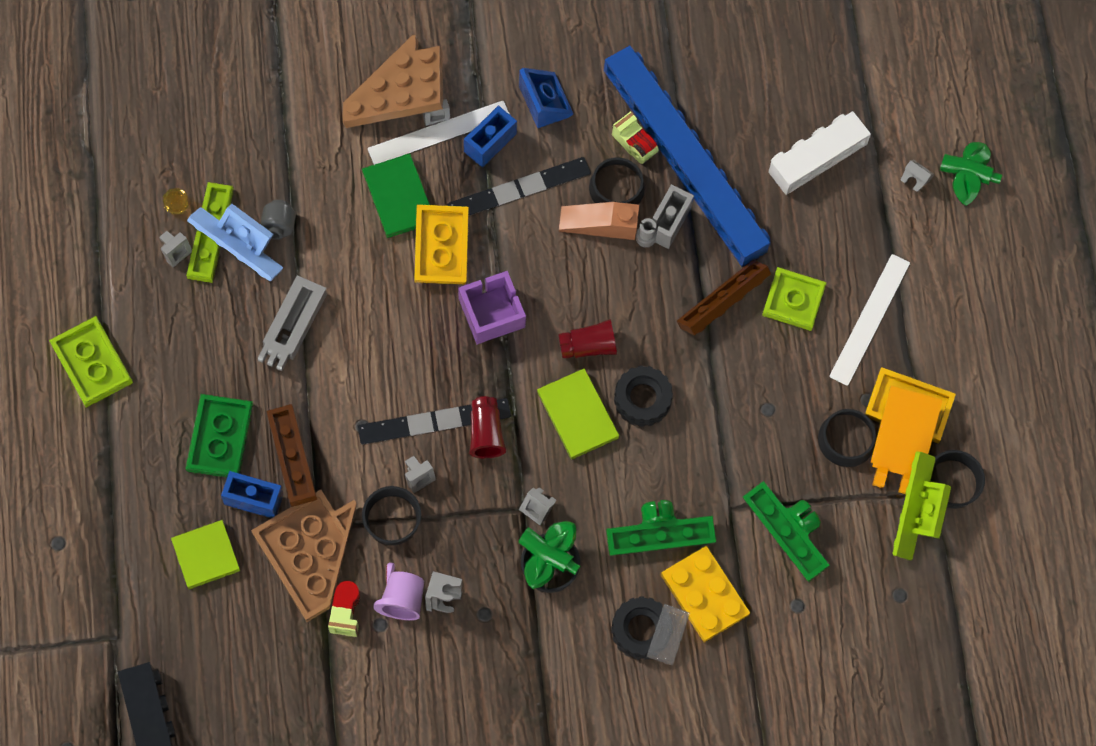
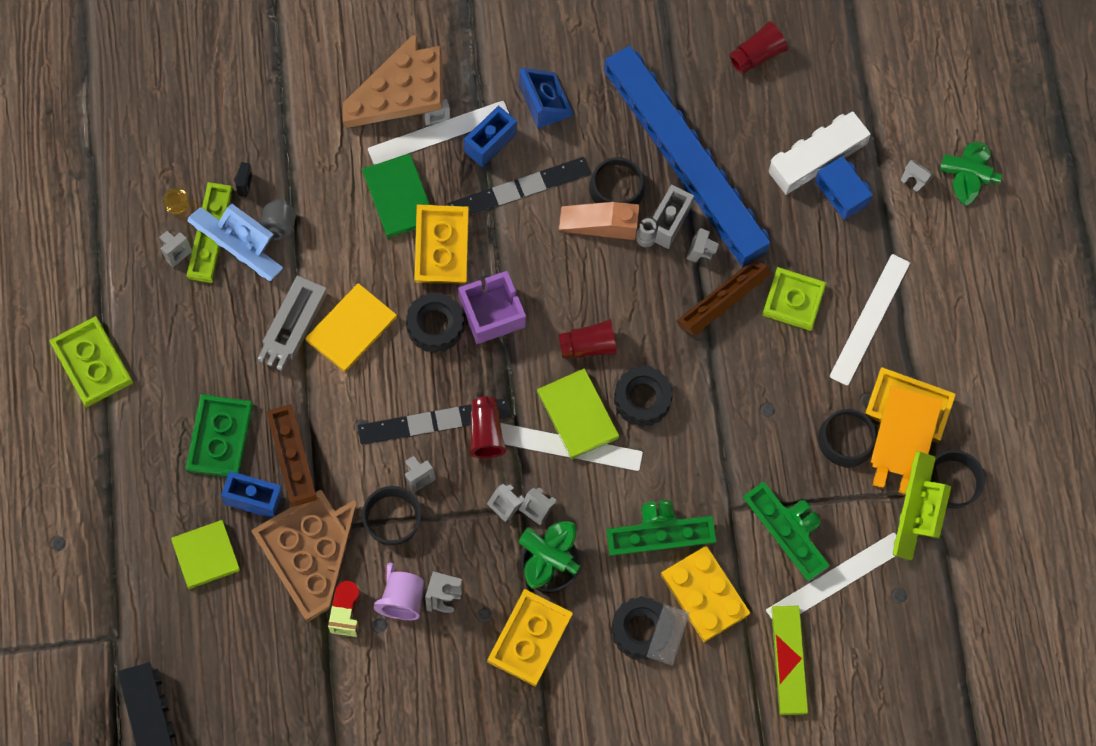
leg [612,111,659,164] -> none
none -> black tile [234,162,253,197]
none -> yellow tile [306,283,397,373]
none -> black tyre [406,292,464,353]
none -> light grey tile [487,484,524,522]
none -> yellow plate [487,589,573,687]
none -> white sticker [501,423,643,471]
none -> light grey tile [686,228,719,262]
none -> dark red plant [729,21,788,74]
none -> white sticker [766,533,897,619]
none -> lime tile [771,605,808,715]
none -> blue brick [815,156,873,220]

